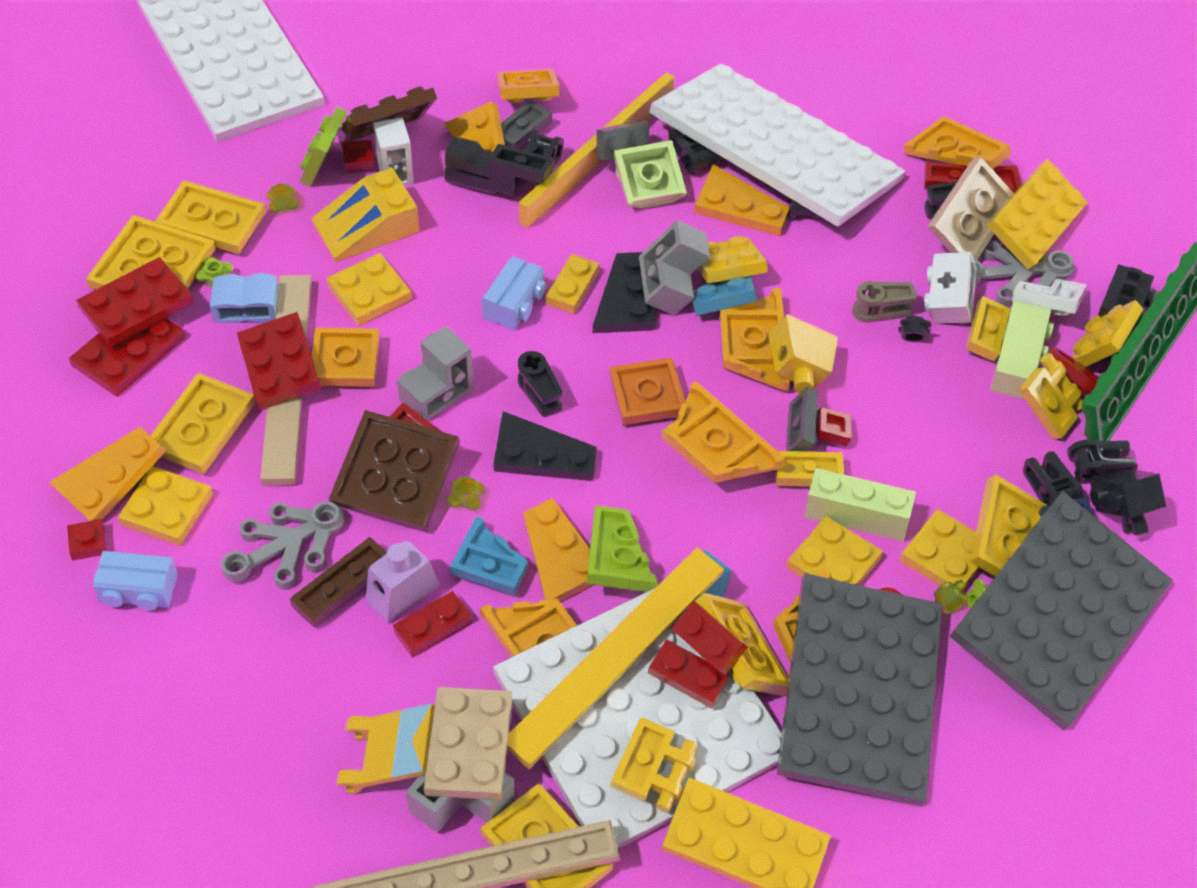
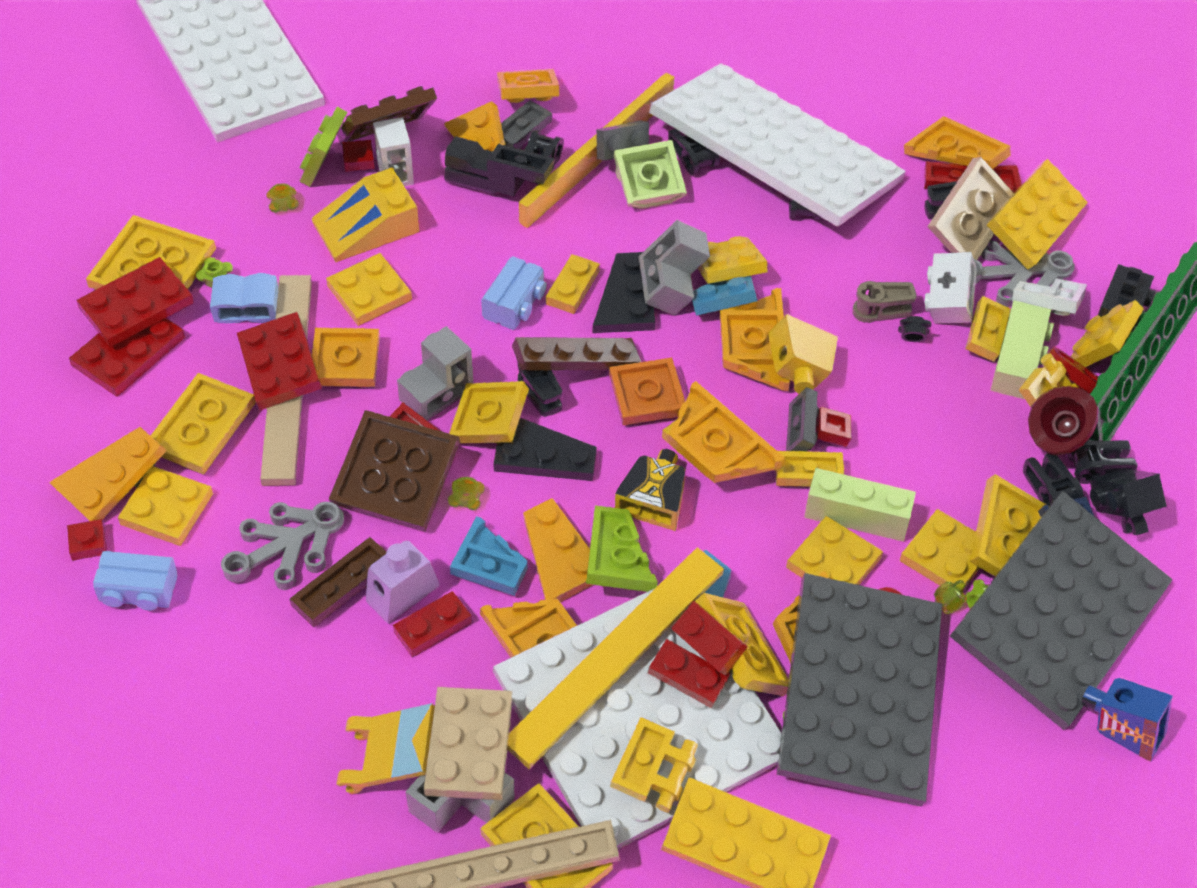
yellow plate [155,180,266,254] -> none
light orange wing [694,164,790,236] -> none
none -> yellow plate [449,381,529,443]
none -> plate [512,337,641,370]
none -> torso [615,449,686,531]
none -> dark red helmet [1028,386,1099,456]
none -> blue torso [1081,678,1173,762]

